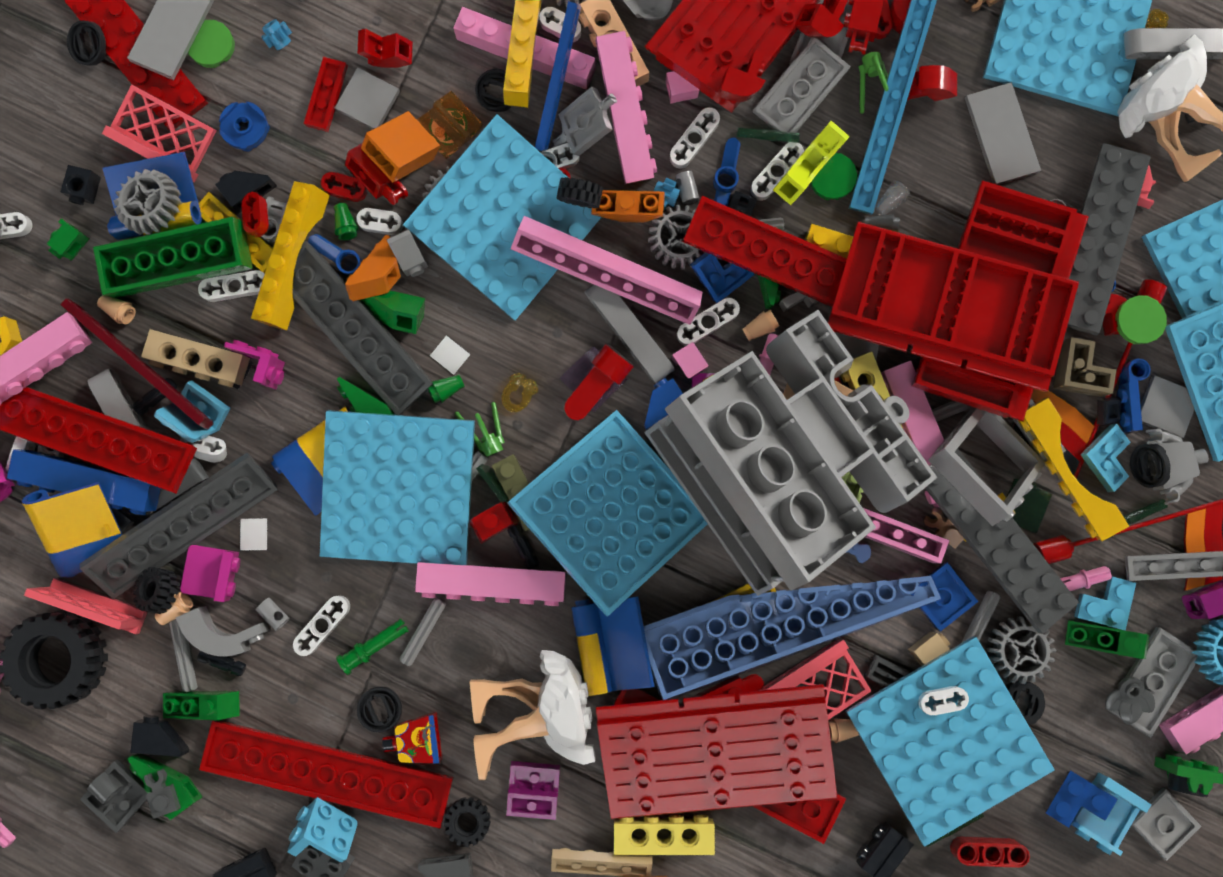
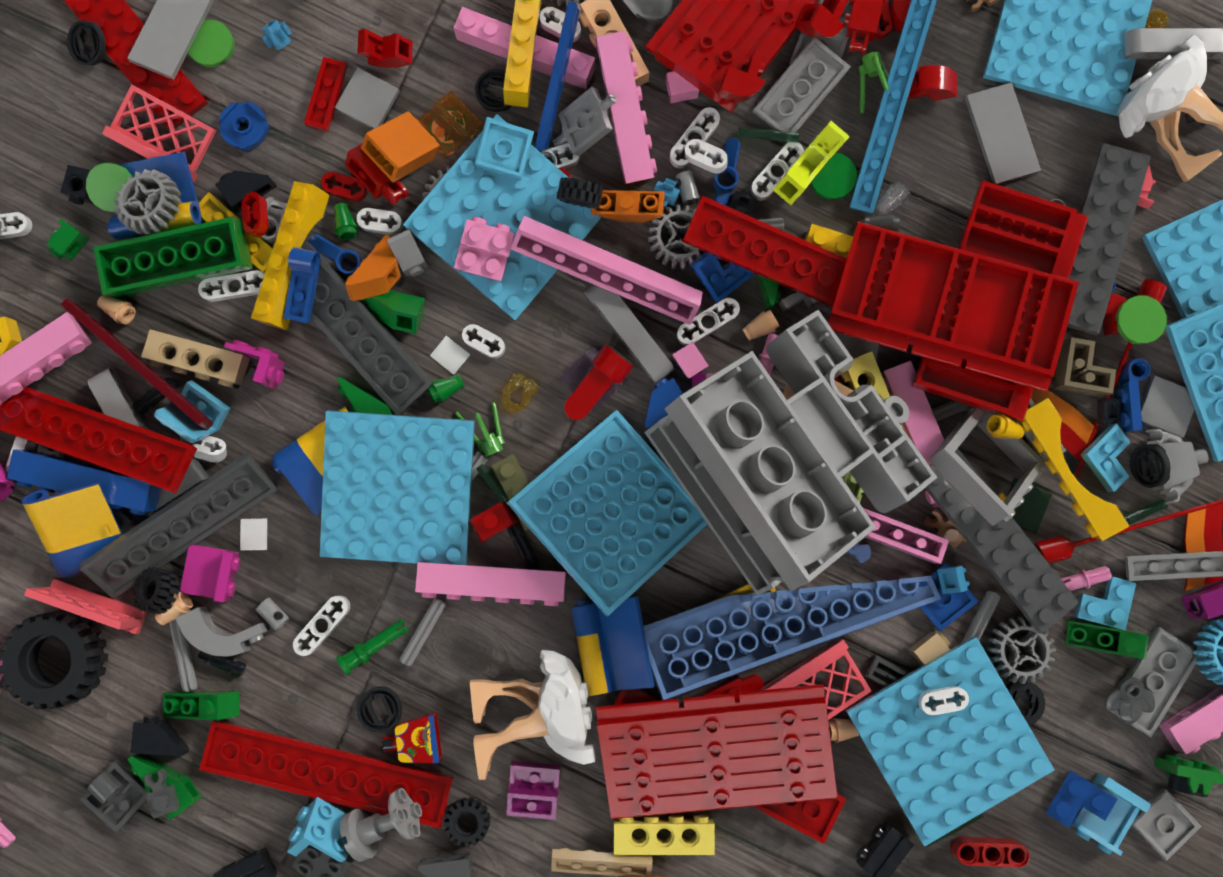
none -> bright green tile [86,162,133,212]
none -> blue plate [284,247,321,323]
none -> light grey piece [340,788,422,862]
none -> bright pink plate [453,216,515,282]
none -> white beam [462,324,505,359]
none -> medium azure tile [474,117,534,180]
none -> white beam [685,139,728,174]
none -> dark azure tile [937,566,970,594]
none -> yellow cone [986,414,1025,439]

